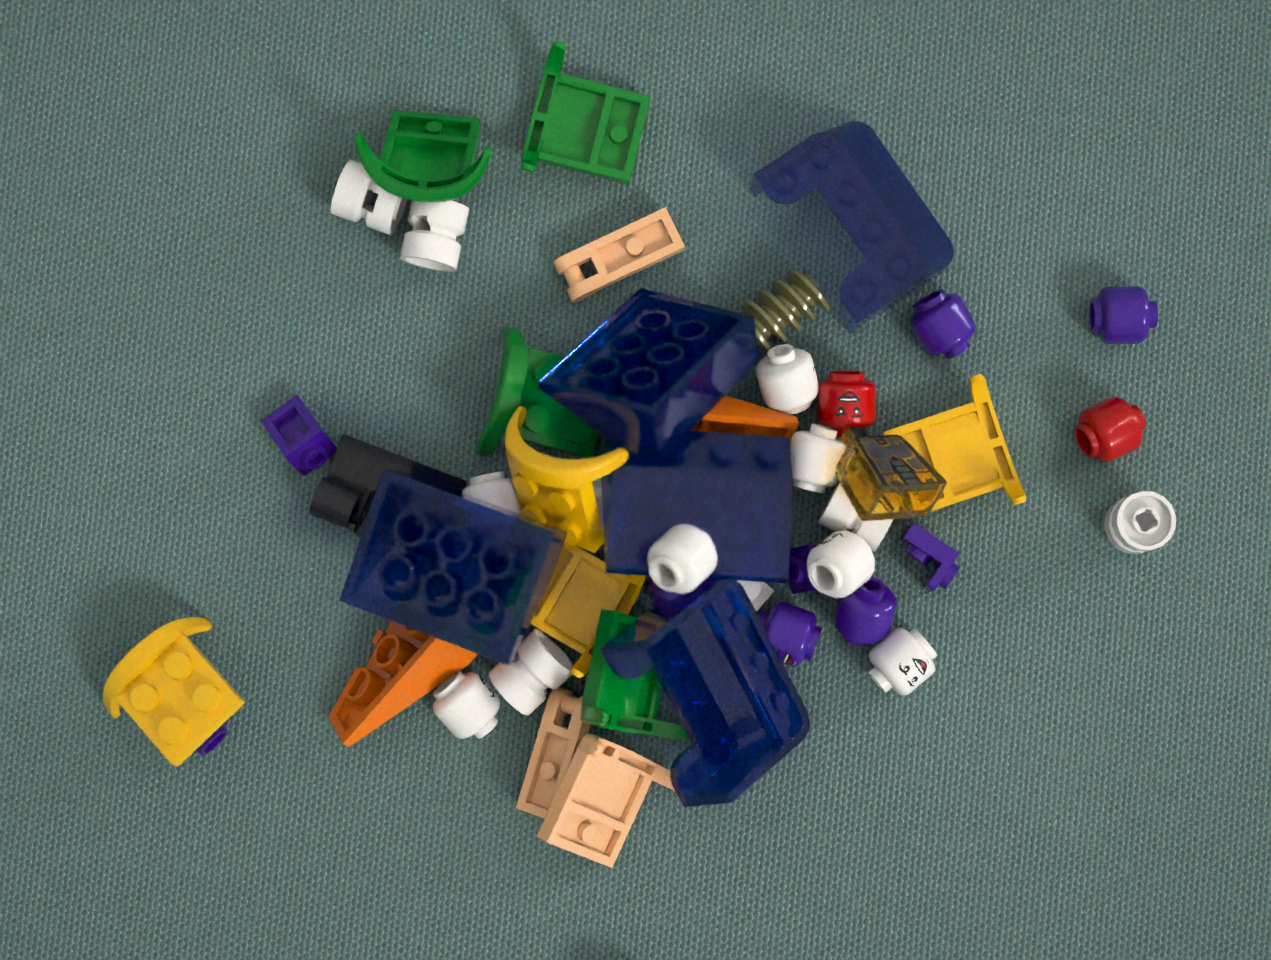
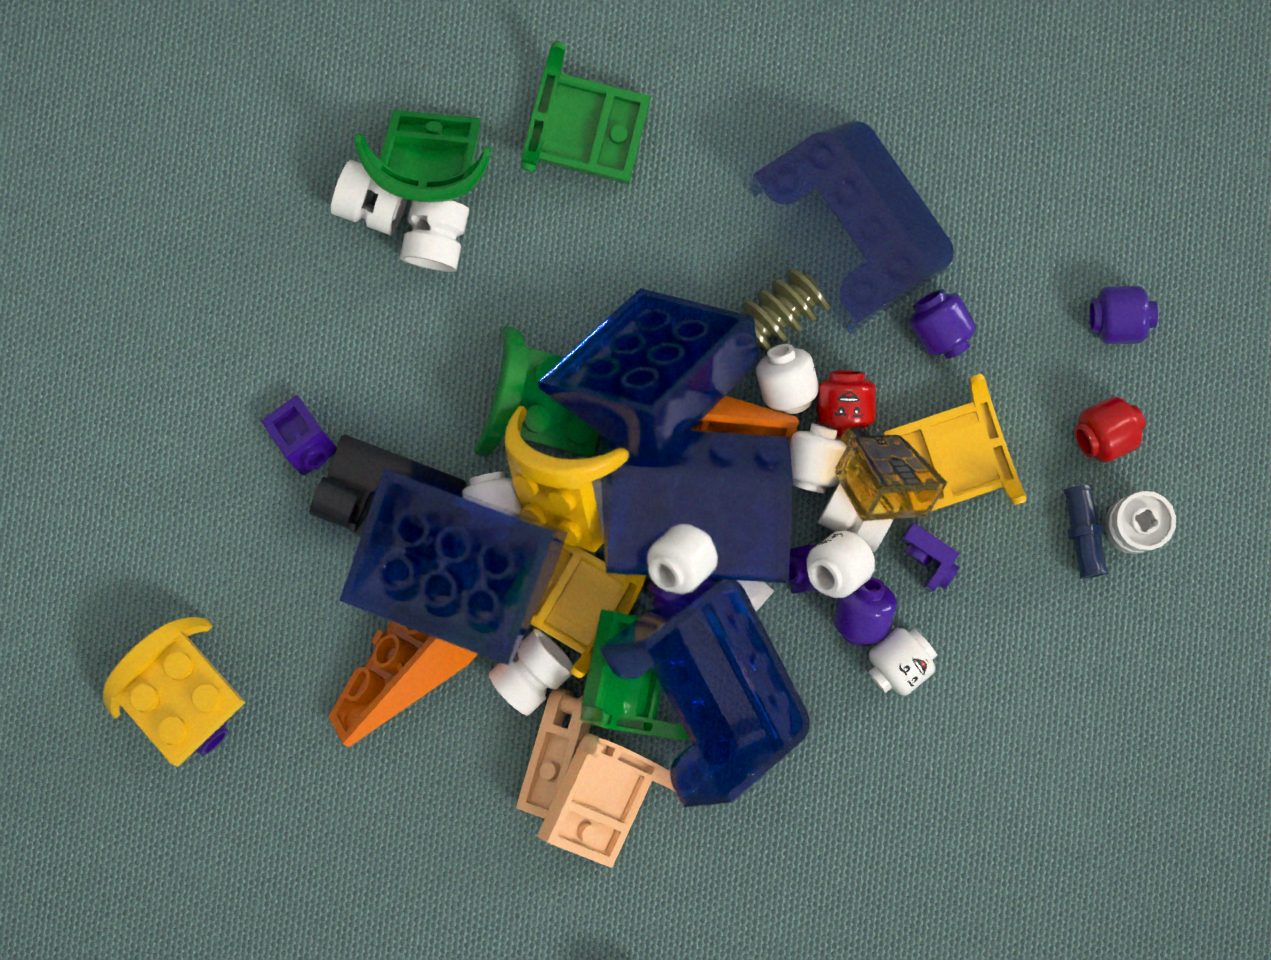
white head [433,671,500,739] -> none
light nougat plate [553,207,685,303] -> none
dark purple head [752,601,822,667] -> none
none -> dark blue pin [1064,484,1109,579]

